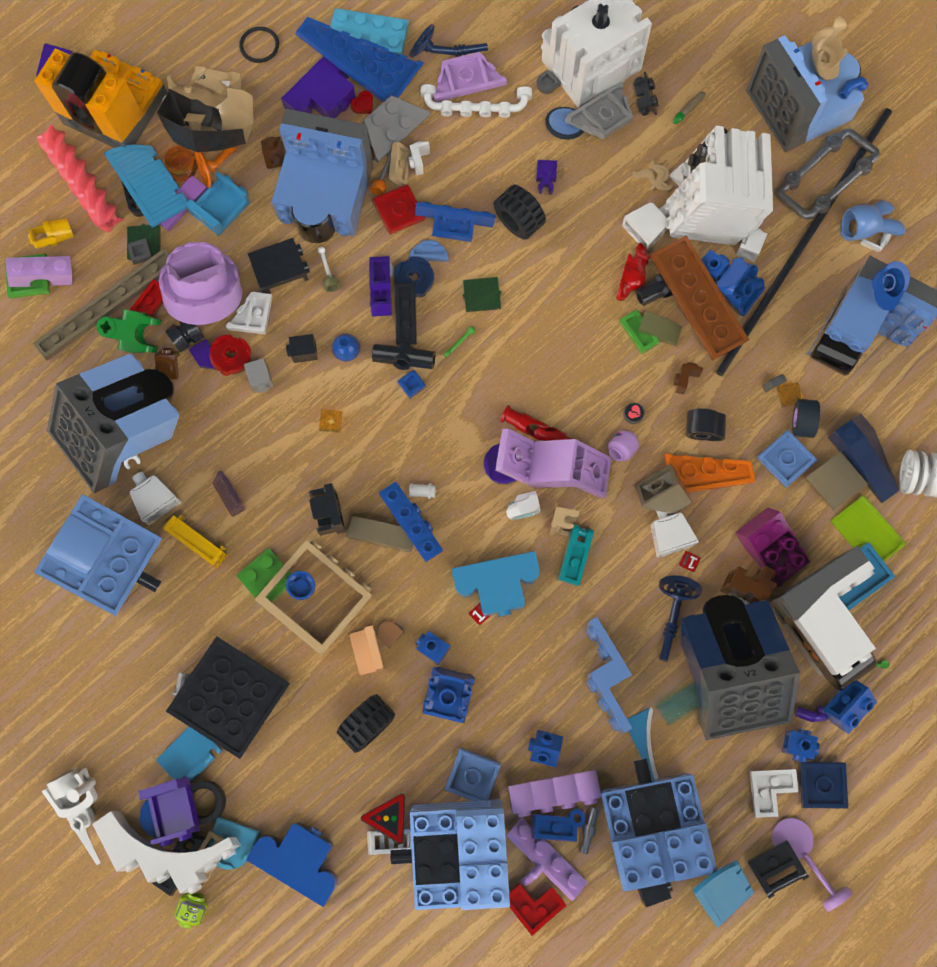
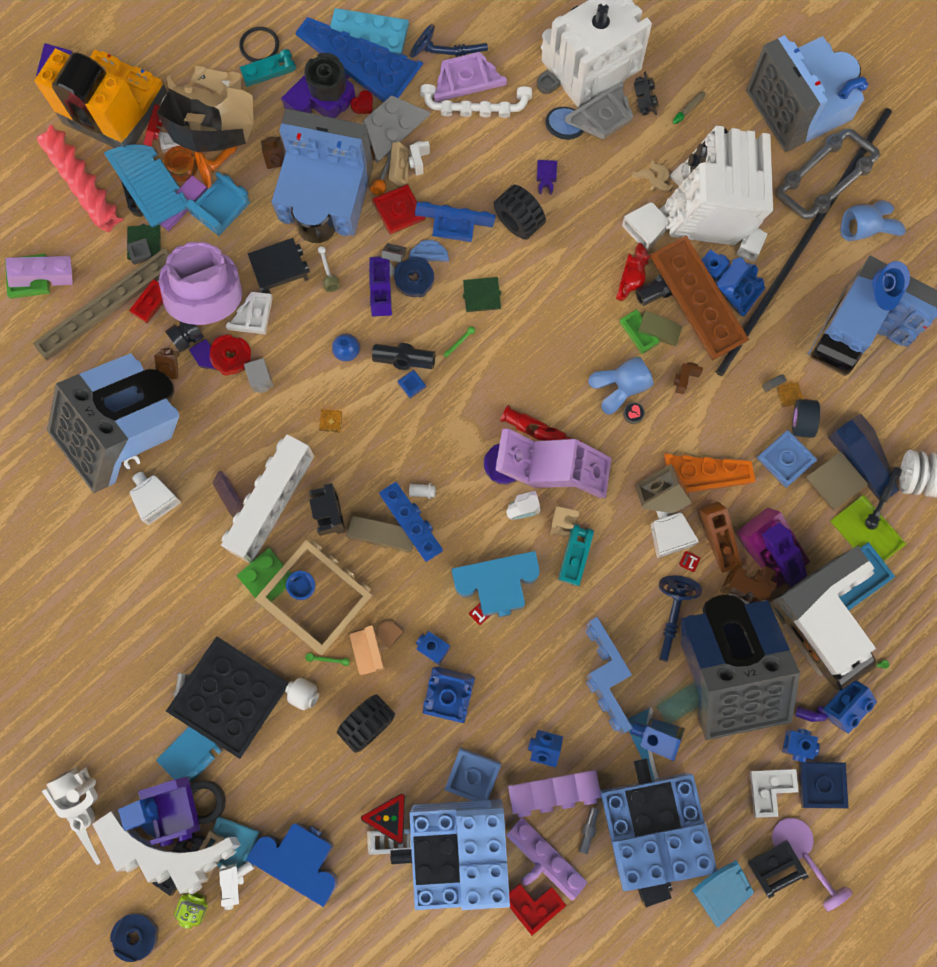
yellow piece [28,218,74,249] -> none
medium blue piece [34,494,162,616] -> none
green piece [96,309,162,353] -> none
yellow container [163,515,227,568] -> none
black brick [286,334,318,363] -> none
black tile [395,283,417,345] -> none
blue hinge [532,809,586,842] -> none
lavender head [608,430,639,461] -> none
black piece [686,409,726,441] -> none
tan piece [811,16,848,81] -> none
white piece [860,233,892,252] -> none
none -> dark blue plate [110,913,159,962]
none -> brick [118,797,159,831]
none -> red plate [144,104,162,147]
none -> white tile [159,132,182,153]
none -> white piece [219,862,255,910]
none -> white brick [221,434,315,563]
none -> teal plate [240,49,296,87]
none -> white head [285,678,320,710]
none -> pearl dark grey brick [304,53,347,101]
none -> bright green hinge [305,653,350,666]
none -> dark grey tile [381,243,407,262]
none -> medium blue piece [588,357,654,415]
none -> blue torso [630,718,685,761]
none -> dark orange slope [698,502,742,573]
none -> dark purple slope [762,522,807,588]
none -> black piece [865,467,902,530]

